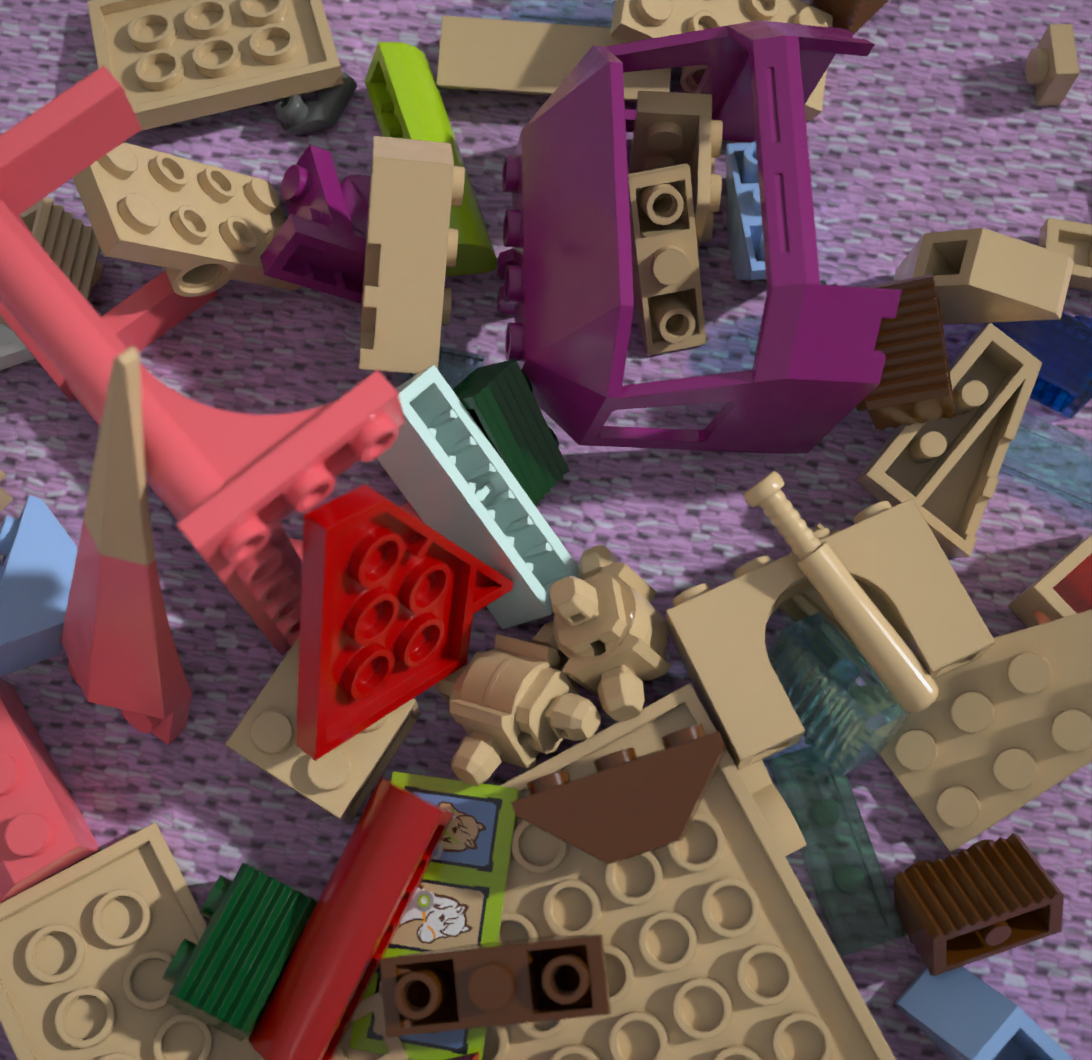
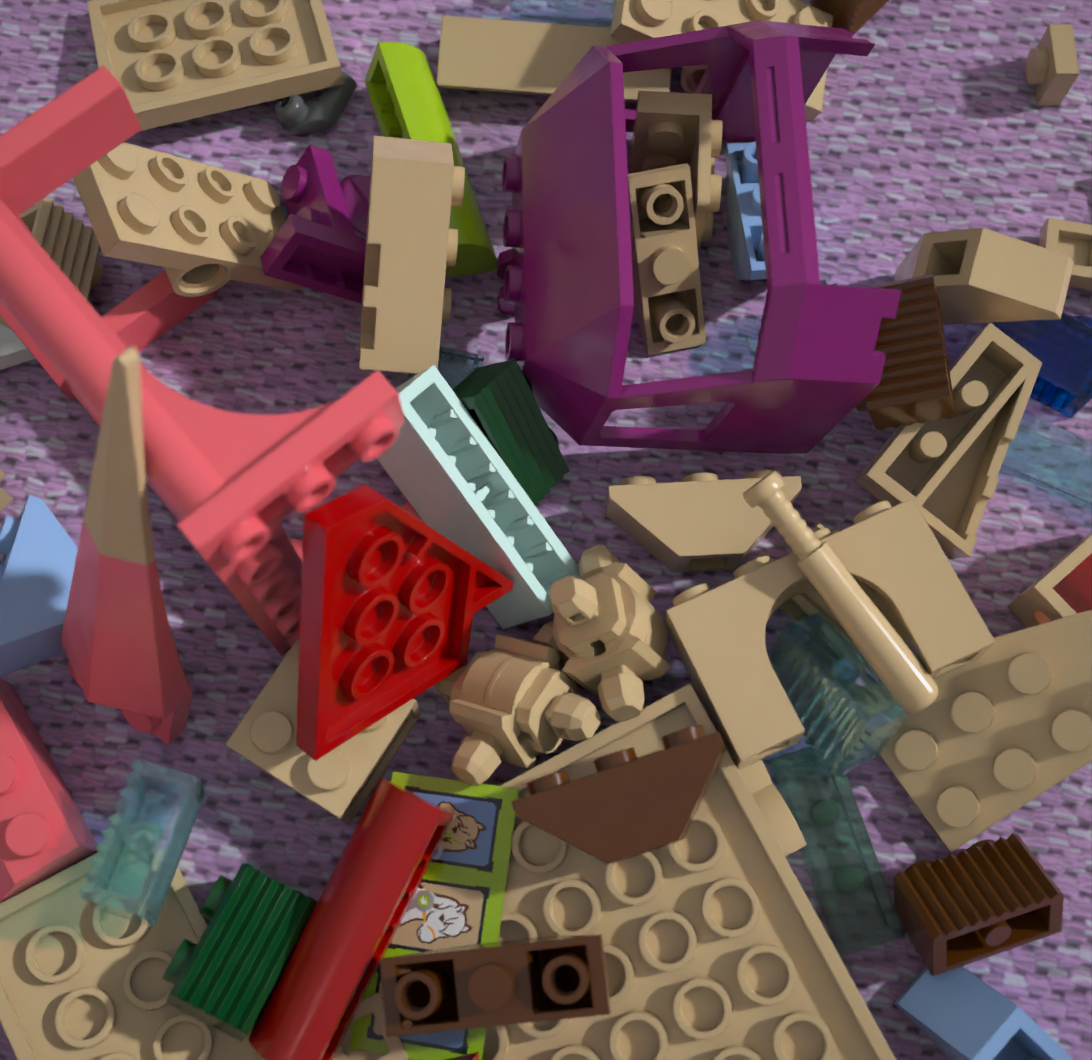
none -> clear light blue brick [78,759,206,927]
none -> tan slope [605,469,802,573]

